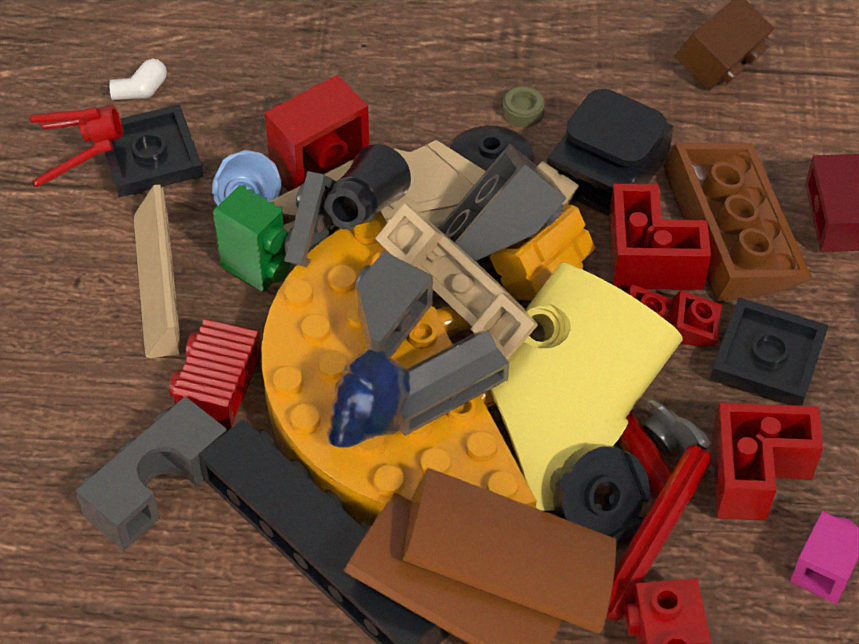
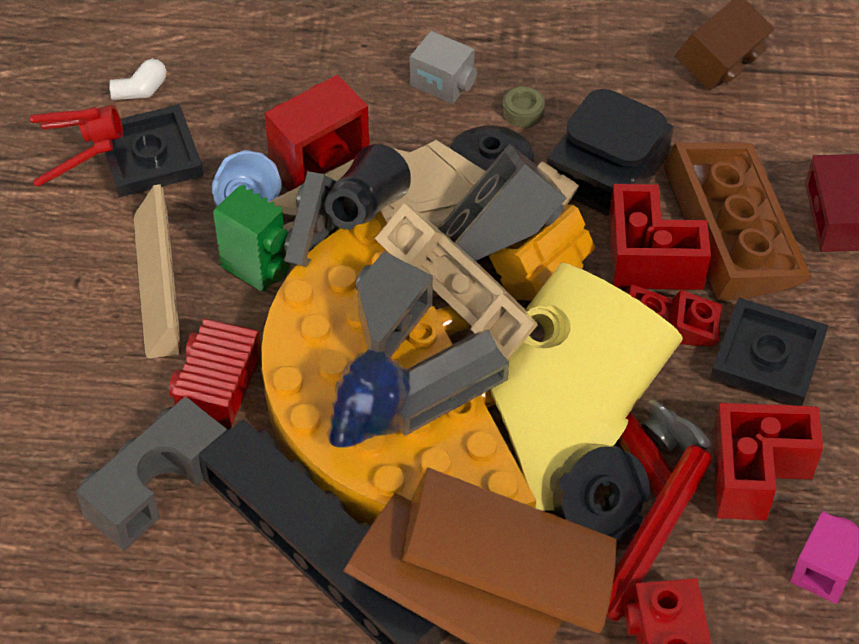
none -> light grey brick [410,31,477,104]

